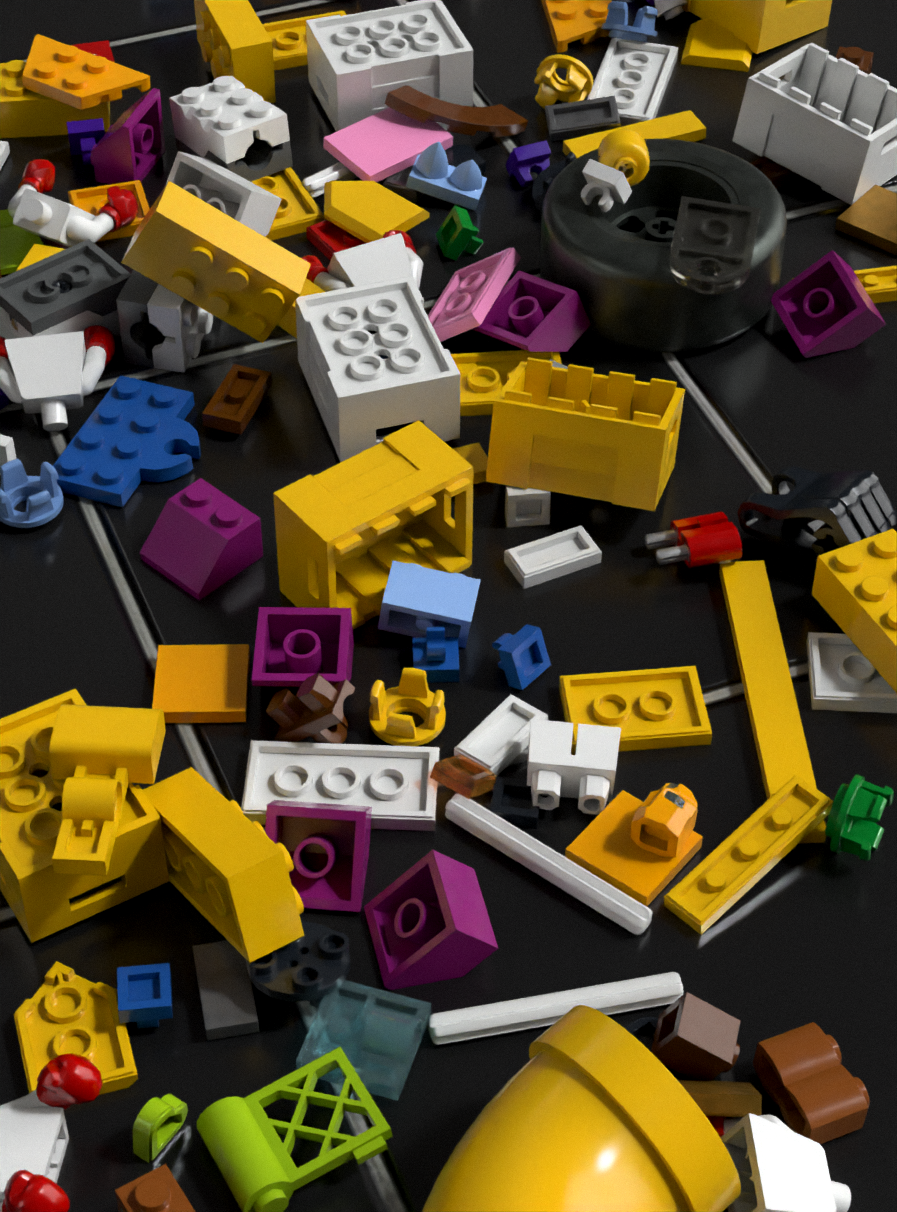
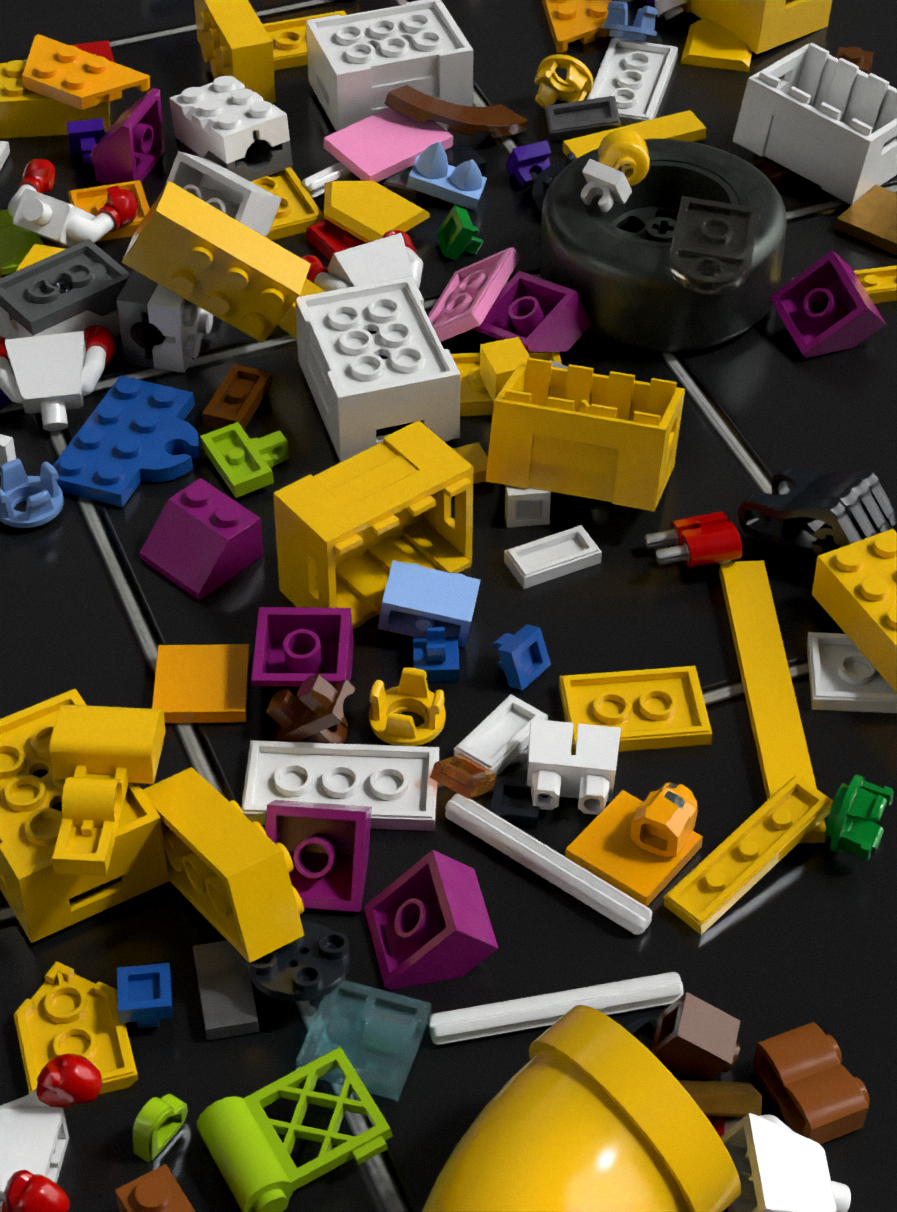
none -> lime hinge [200,422,289,498]
none -> yellow brick [480,337,530,402]

